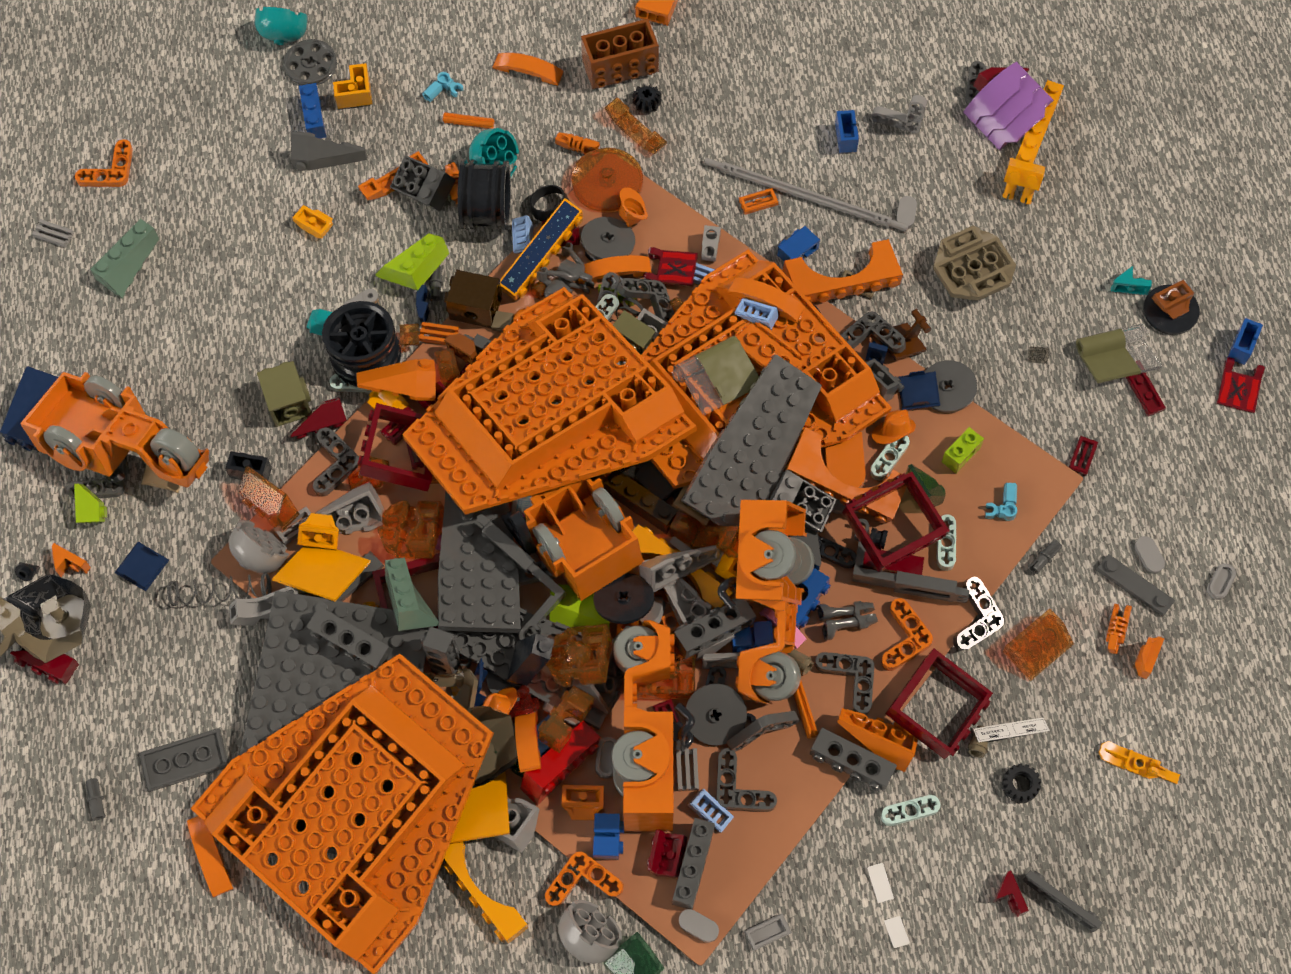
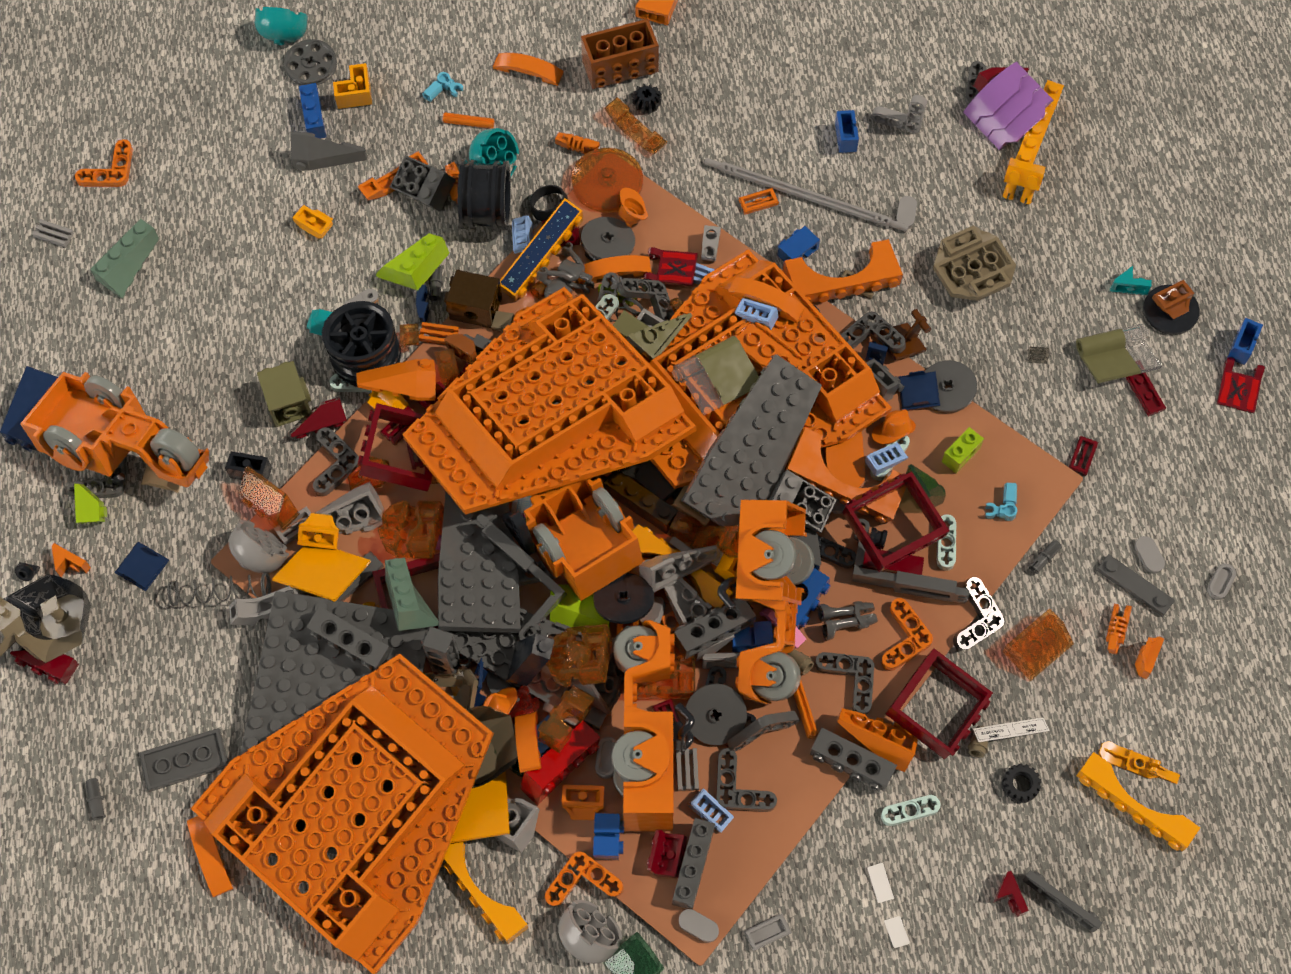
none -> olive wing [625,313,692,361]
none -> light blue slope [865,442,908,476]
none -> light orange arch [1076,752,1200,851]

